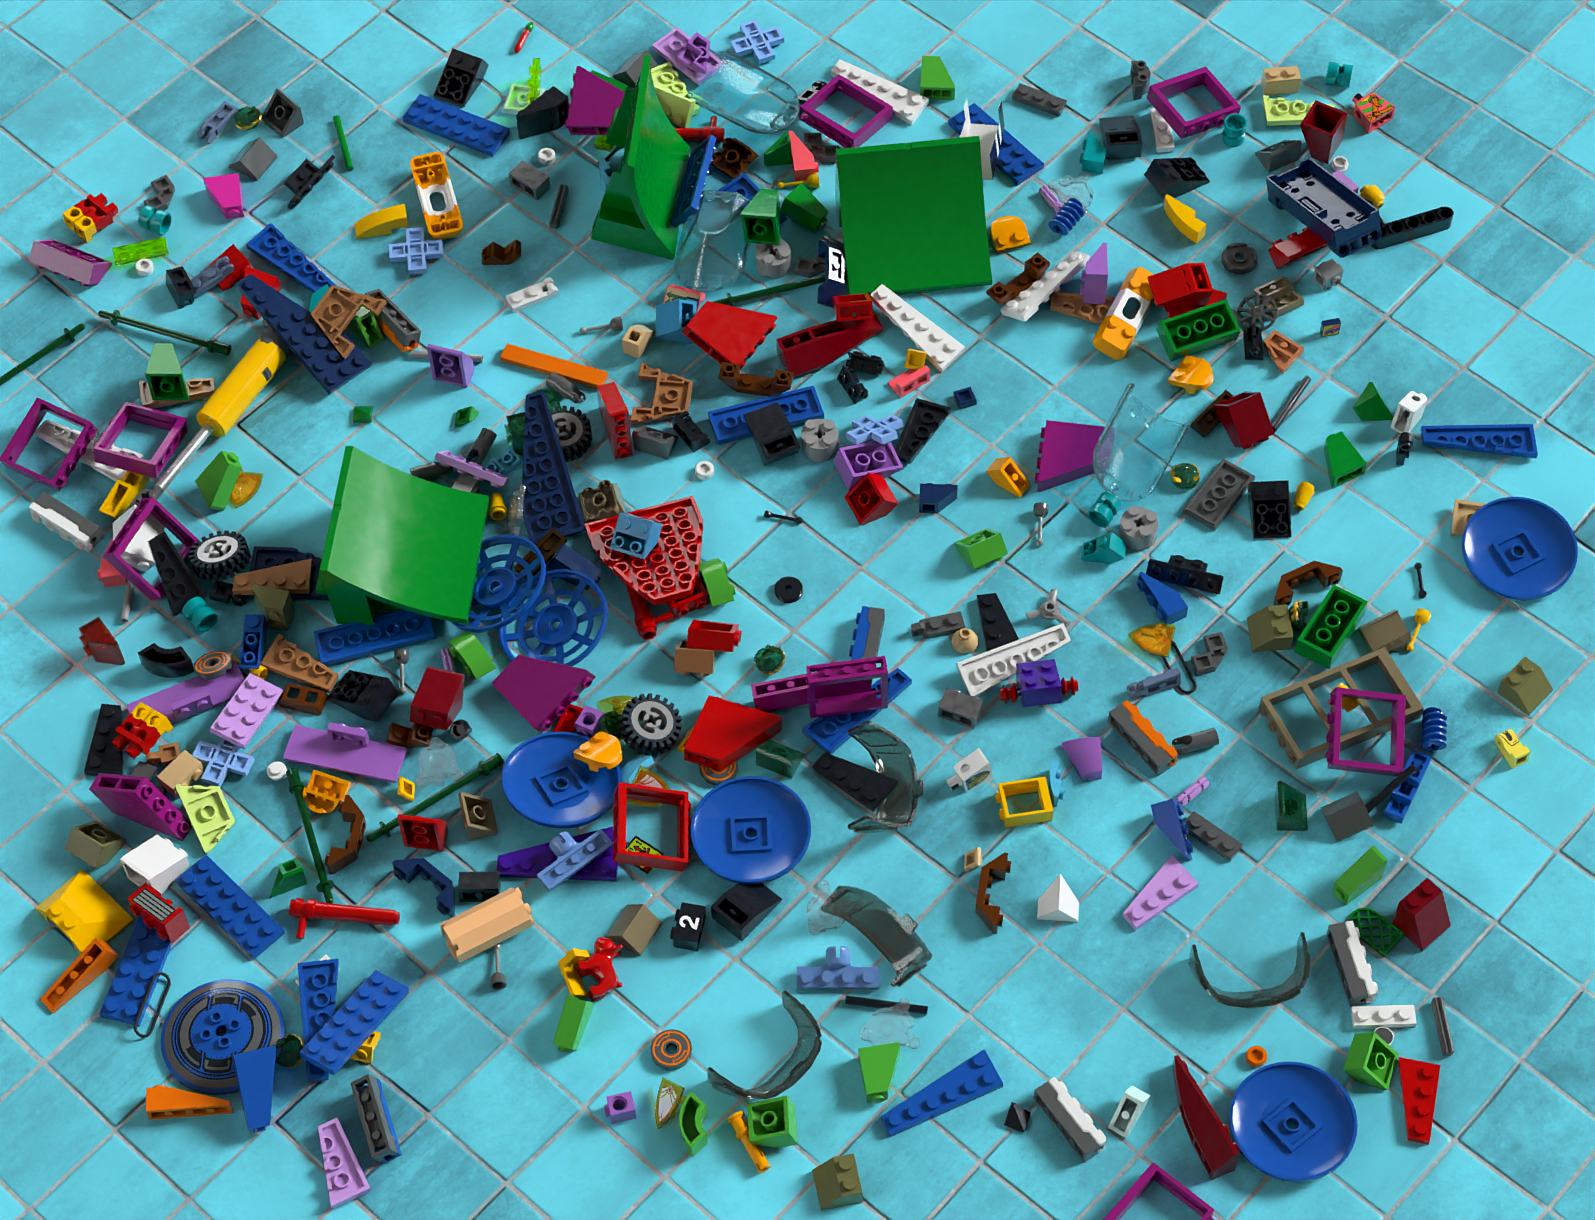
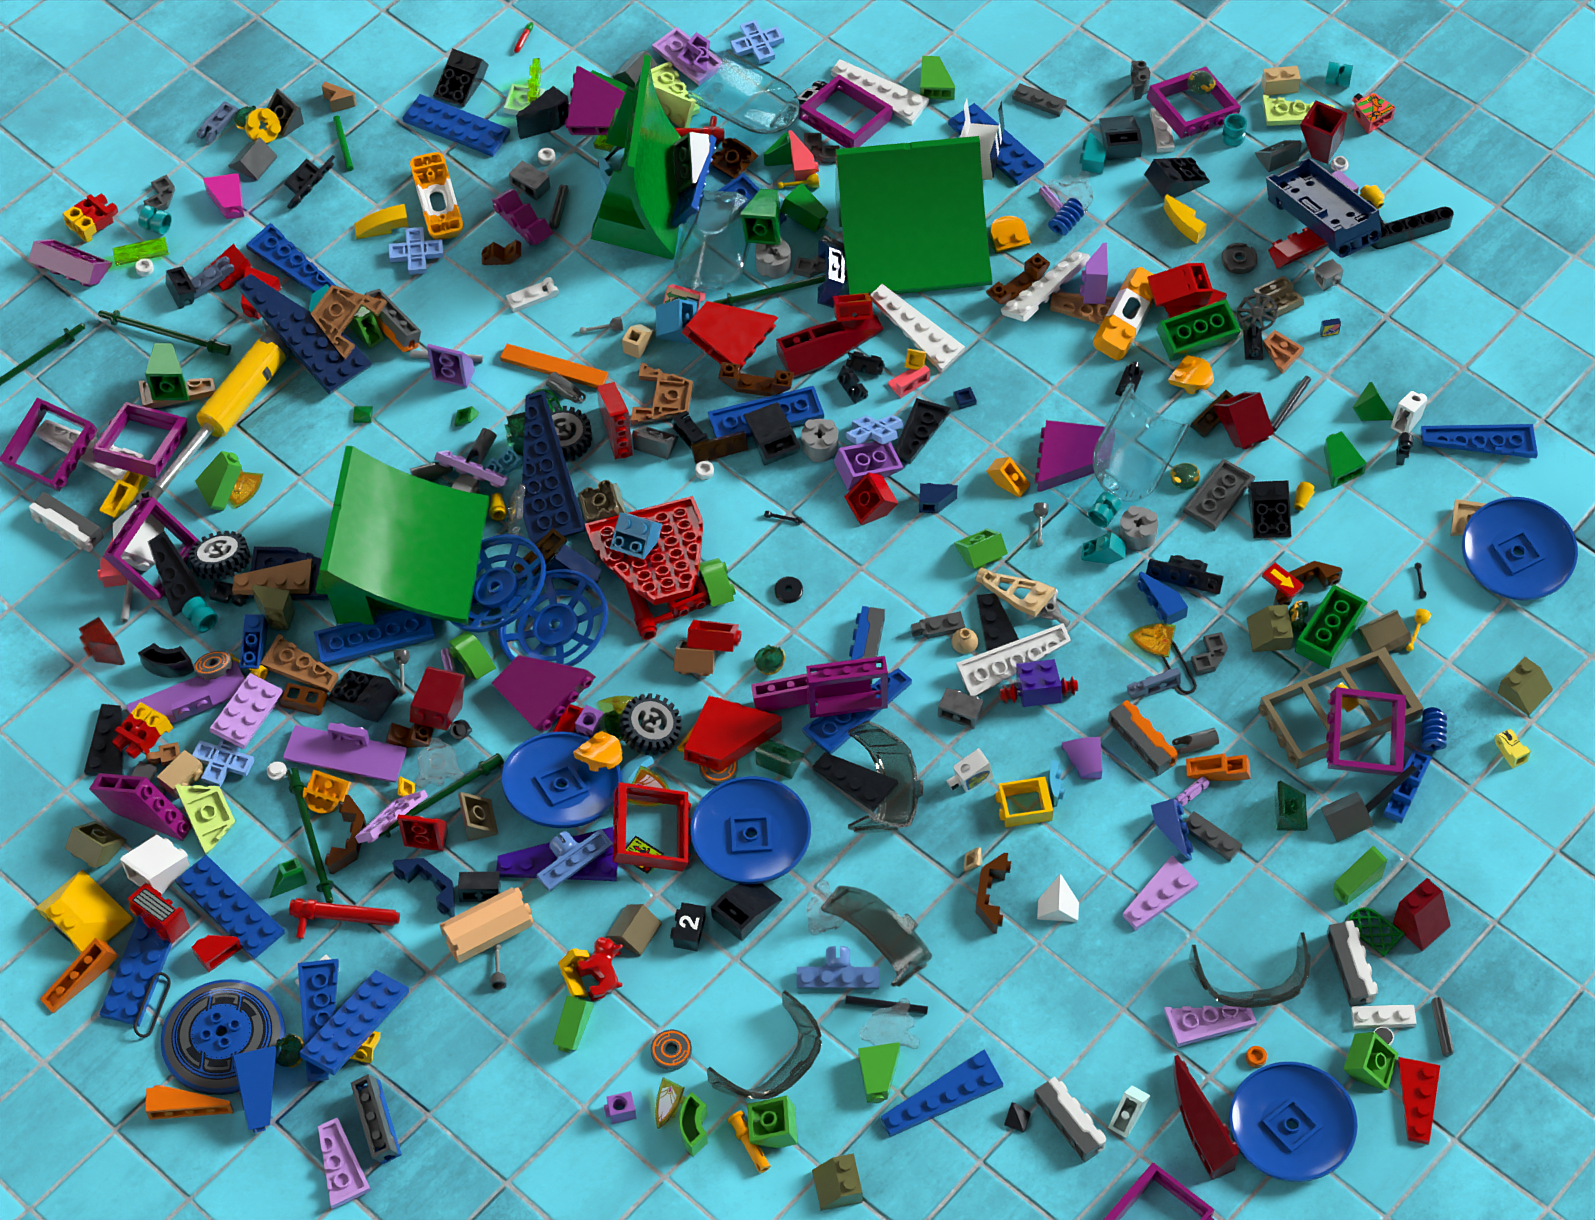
none -> red slope [192,935,242,972]
none -> yellow plate [245,108,281,143]
none -> medium nougat slope [322,82,357,112]
none -> lavender wing [355,790,428,843]
none -> magenta brick [492,189,554,245]
none -> dark grey slope [673,132,711,194]
none -> dark brown plate [691,431,749,464]
none -> tan plate [976,568,1055,617]
none -> black hinge [1115,362,1144,400]
none -> lavender wing [1164,1004,1257,1047]
none -> orange slope [1186,753,1251,781]
none -> clear green hair [1187,70,1216,95]
none -> red tile [1262,562,1304,600]

